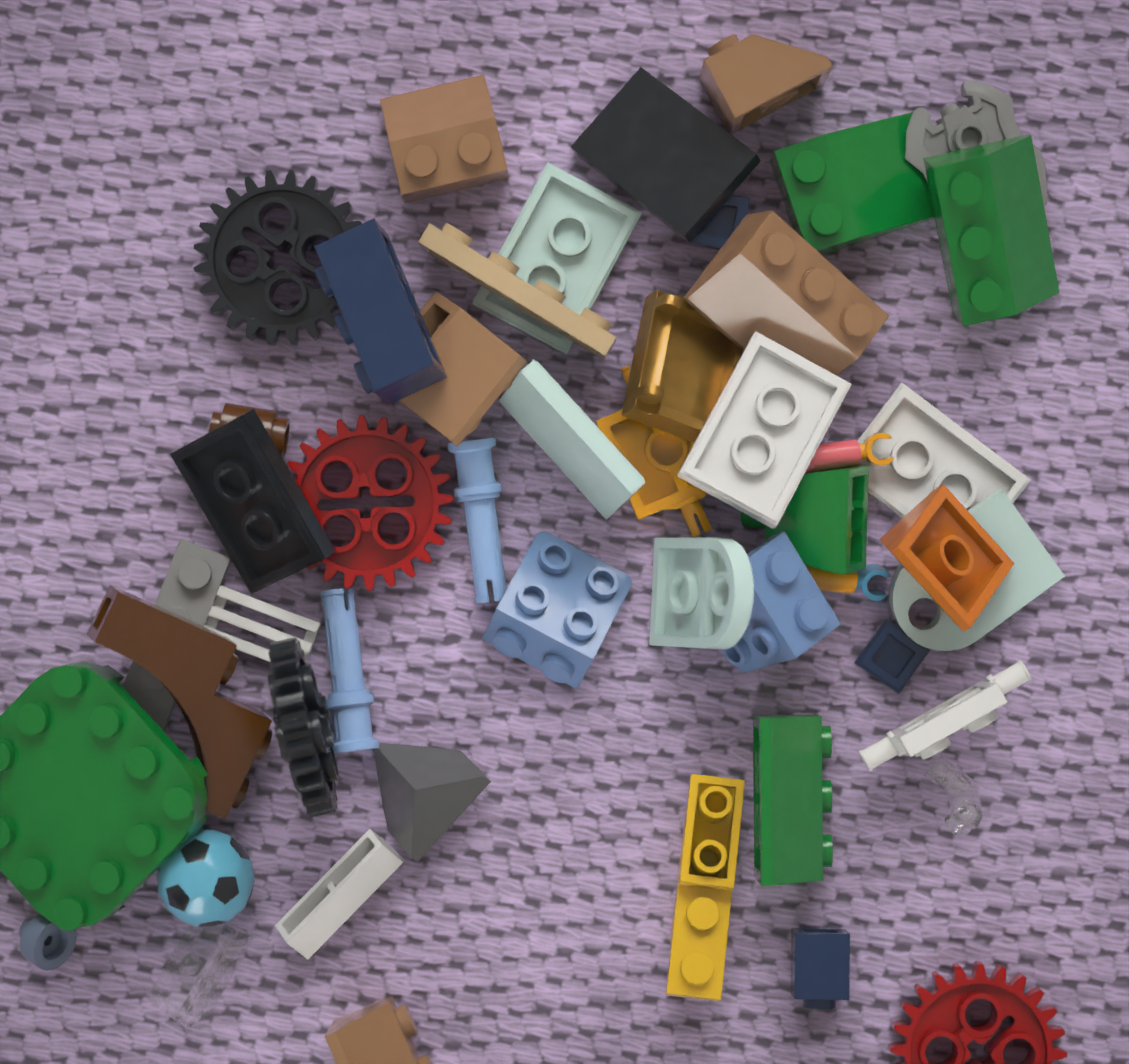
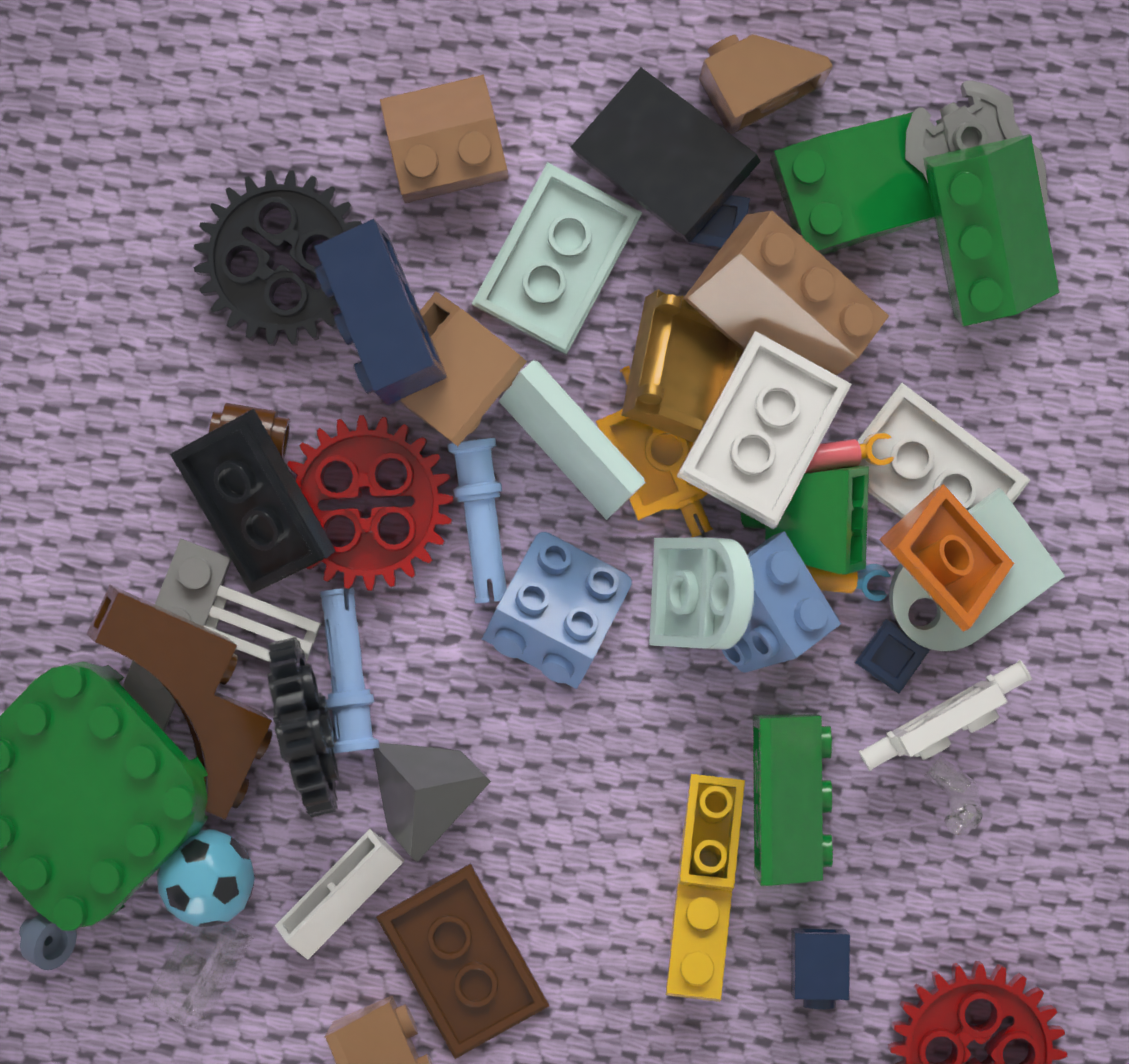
tan plate [418,223,616,361] -> none
none -> reddish brown tile [376,863,550,1059]

